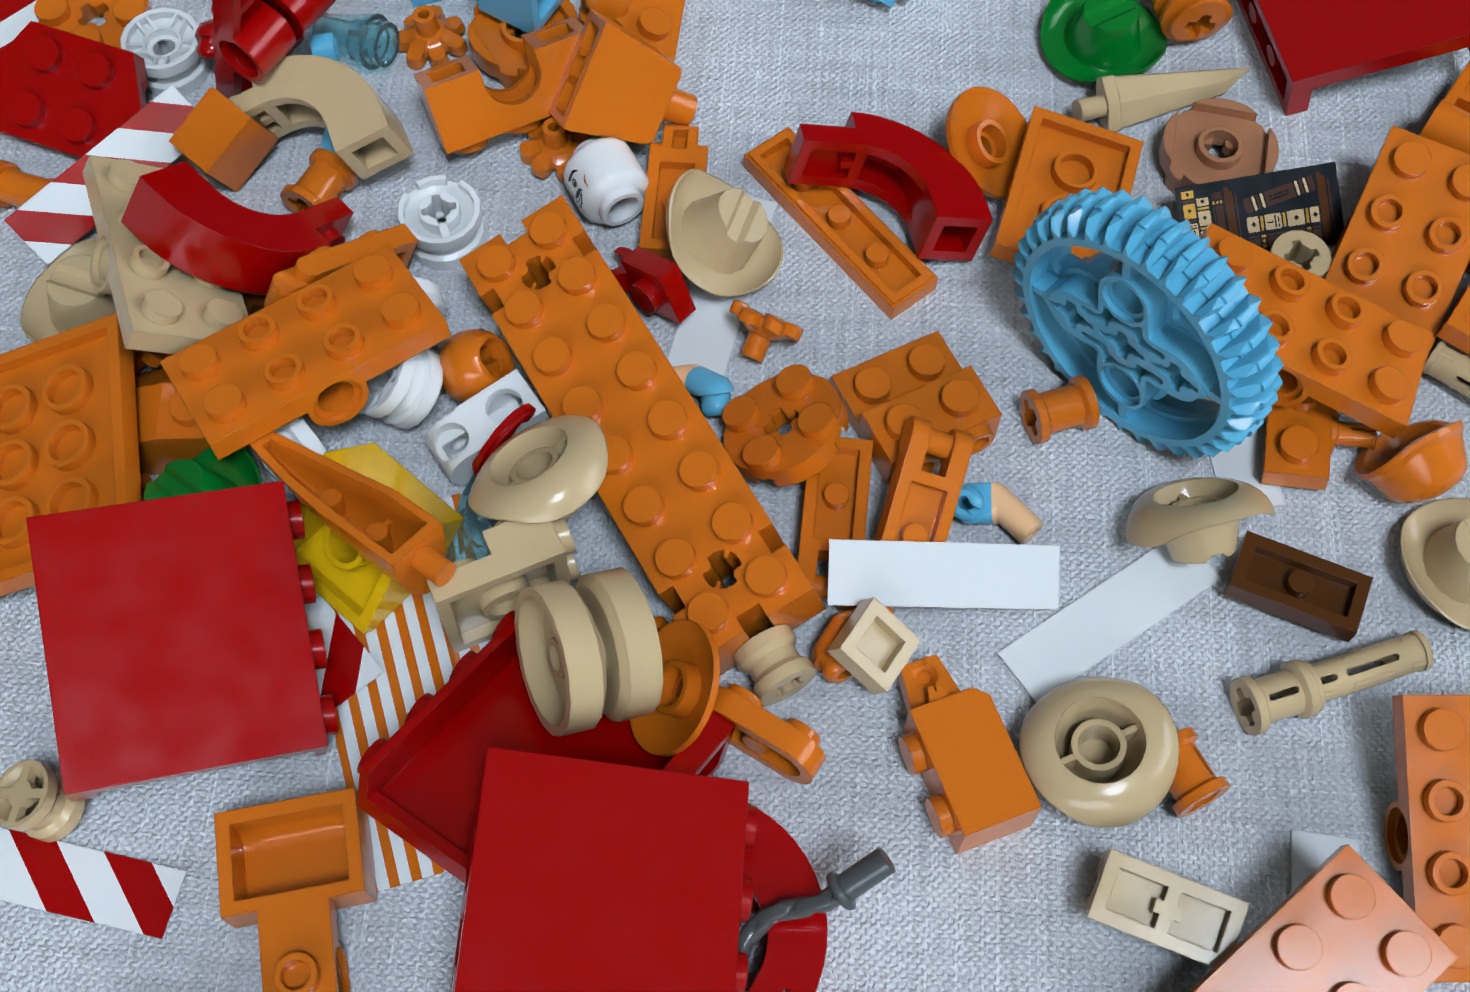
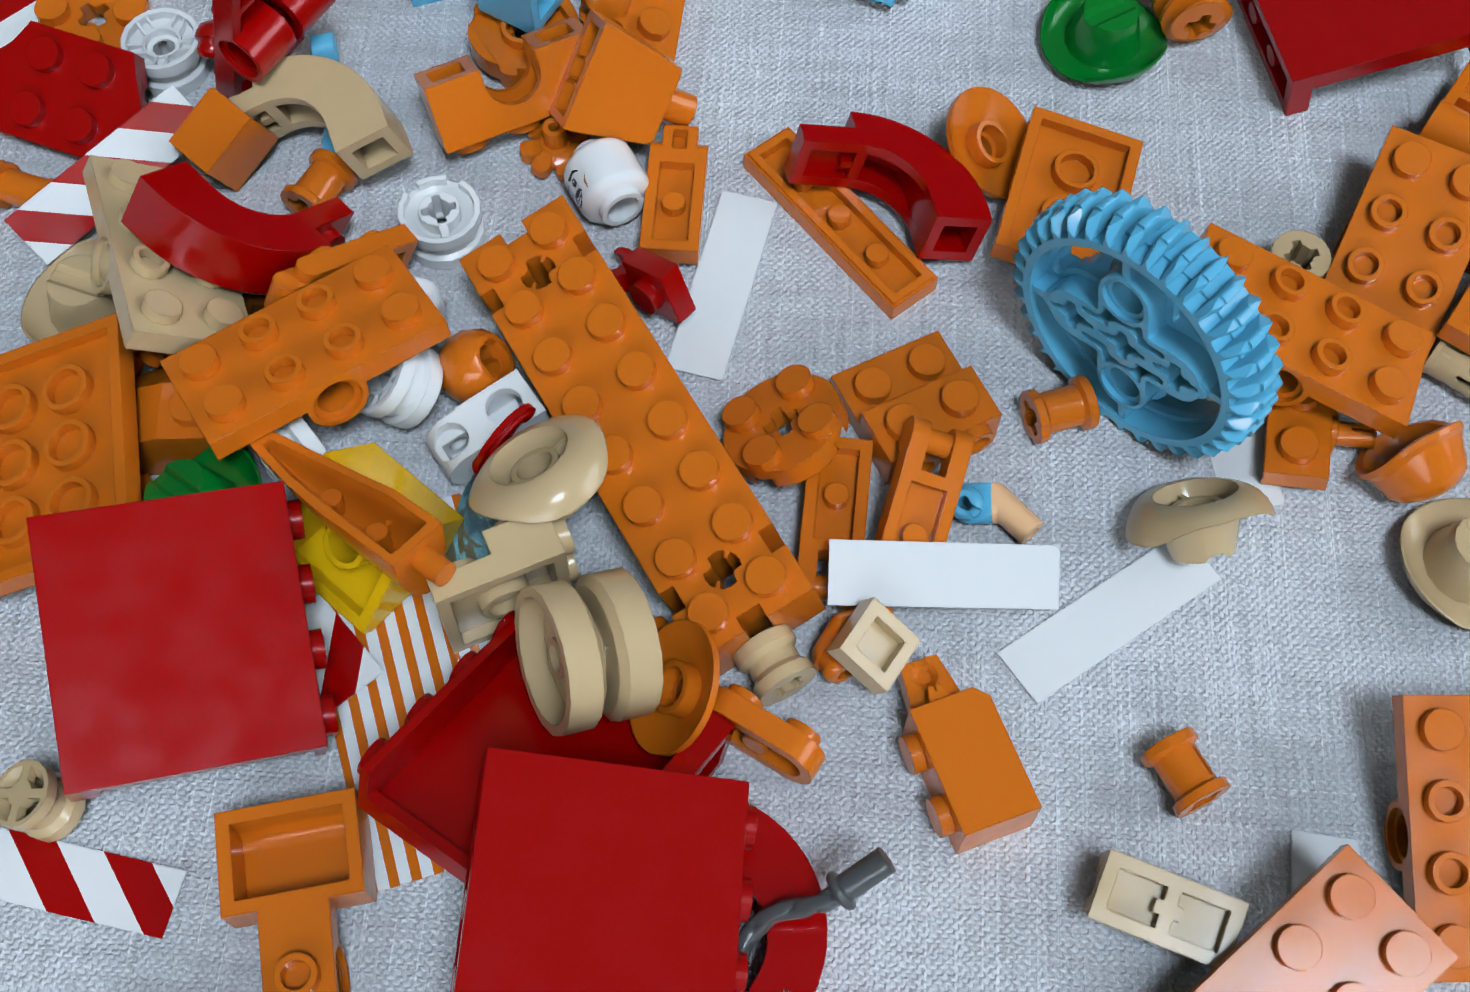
clear light blue cone [312,12,400,70] -> none
orange plant [394,5,468,70] -> none
tan hat [665,169,783,297] -> none
medium azure arm [672,364,735,416] -> none
orange plant [729,300,804,362] -> none
tan hat [1019,677,1179,828] -> none
tan bar [1072,67,1250,132] -> none
nougat plate [1158,98,1279,194] -> none
sticker [1174,162,1344,252] -> none
reddish brown plate [1223,531,1373,643] -> none
tan pin [1229,630,1434,736] -> none

